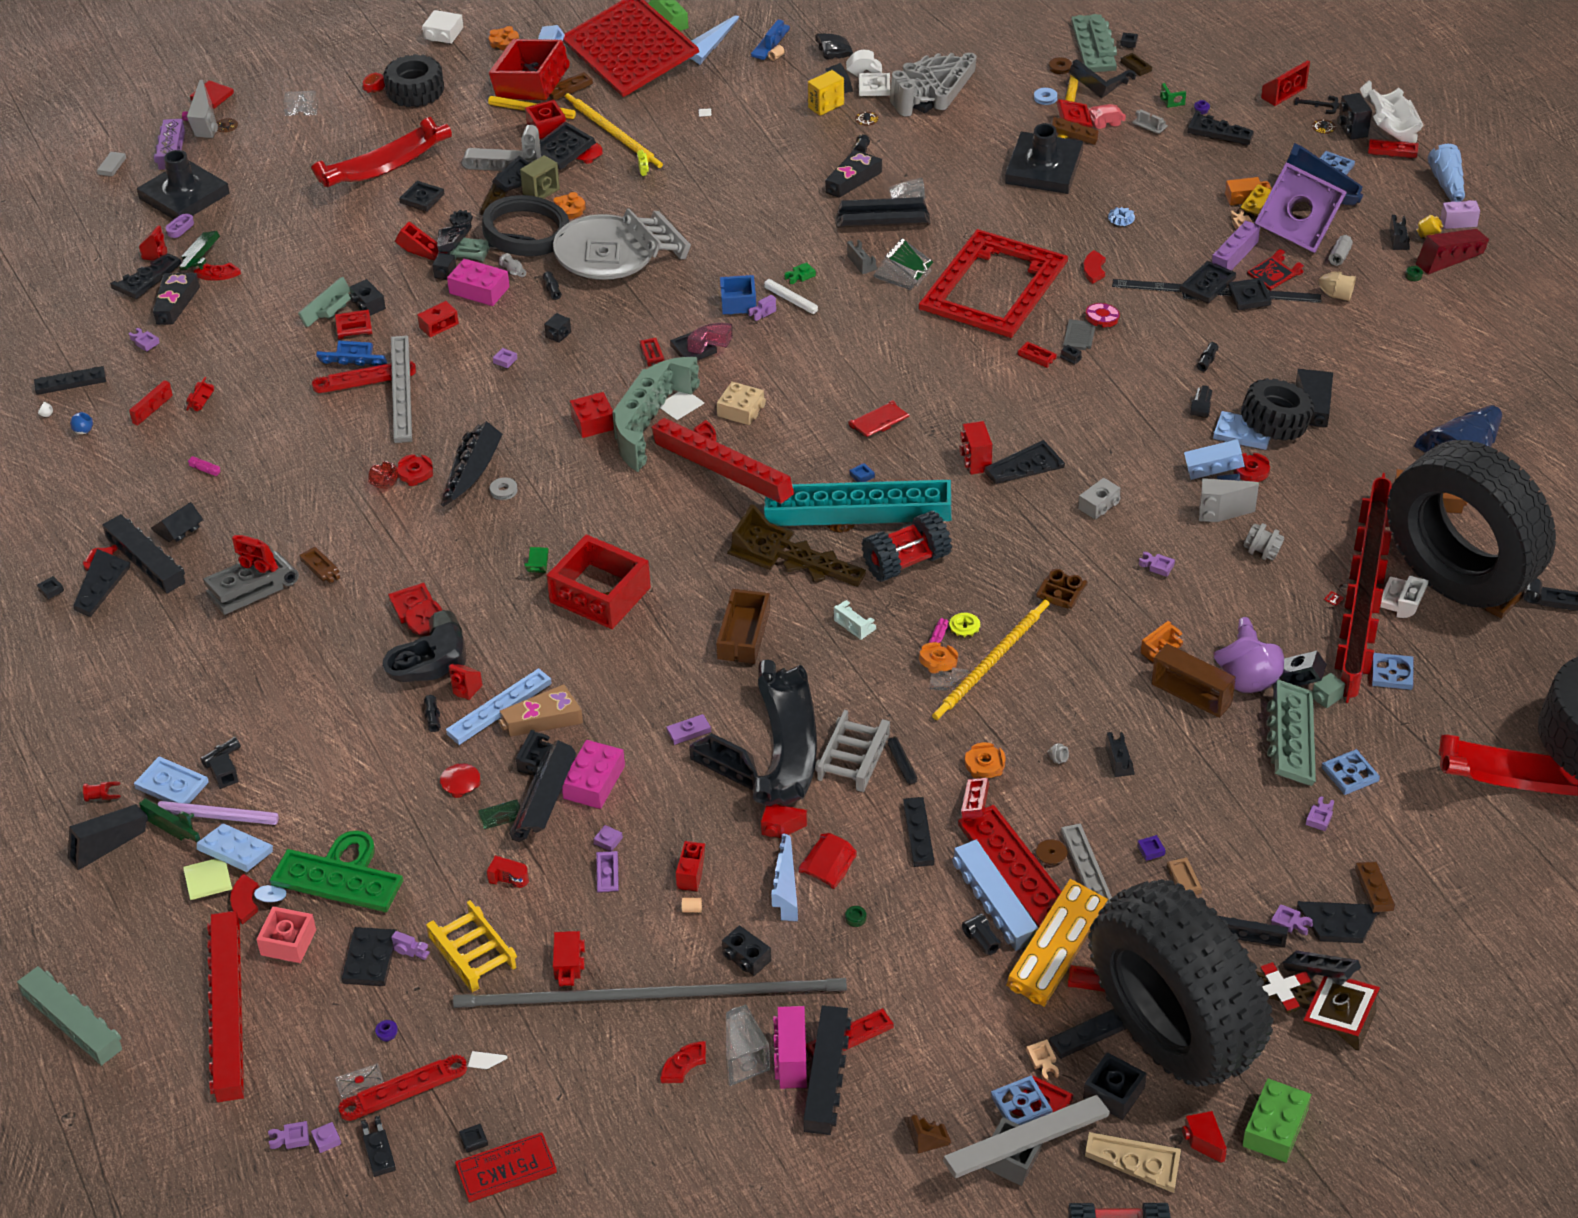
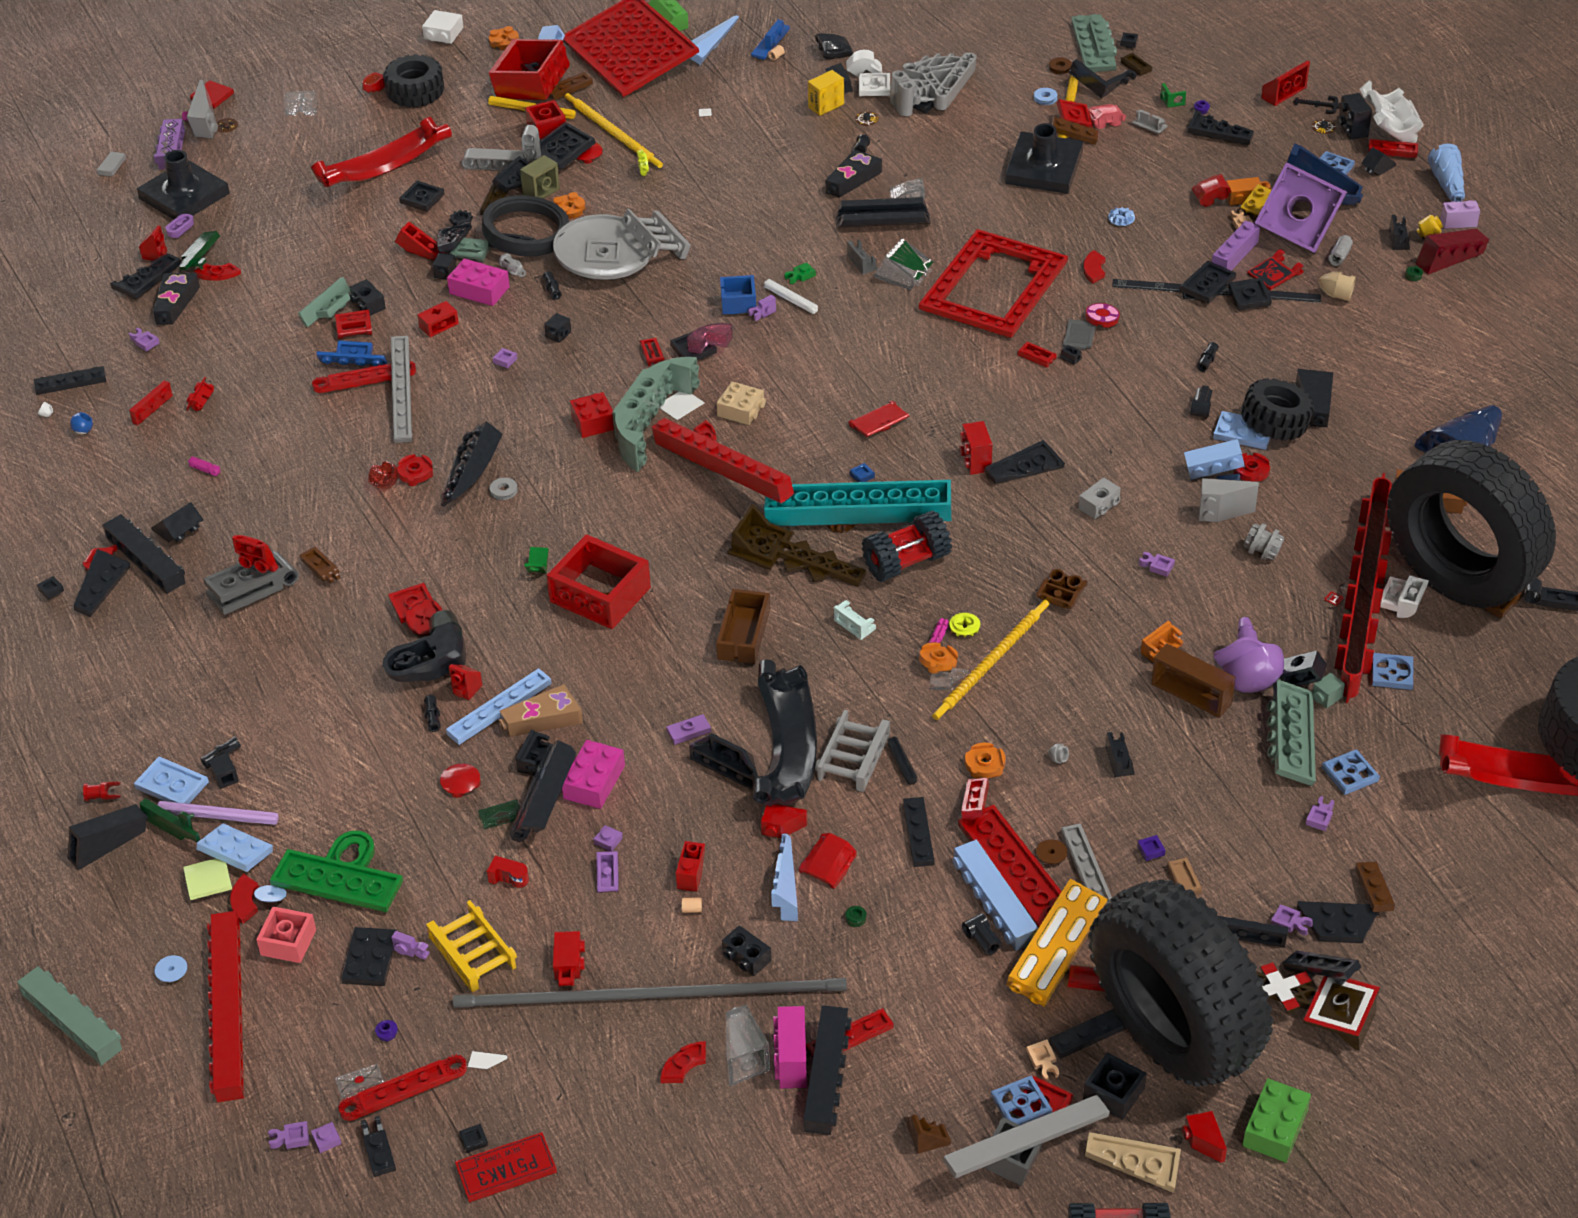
none -> light blue piece [155,955,187,982]
none -> red slope [1191,174,1232,207]
none -> black slope [1361,147,1397,175]

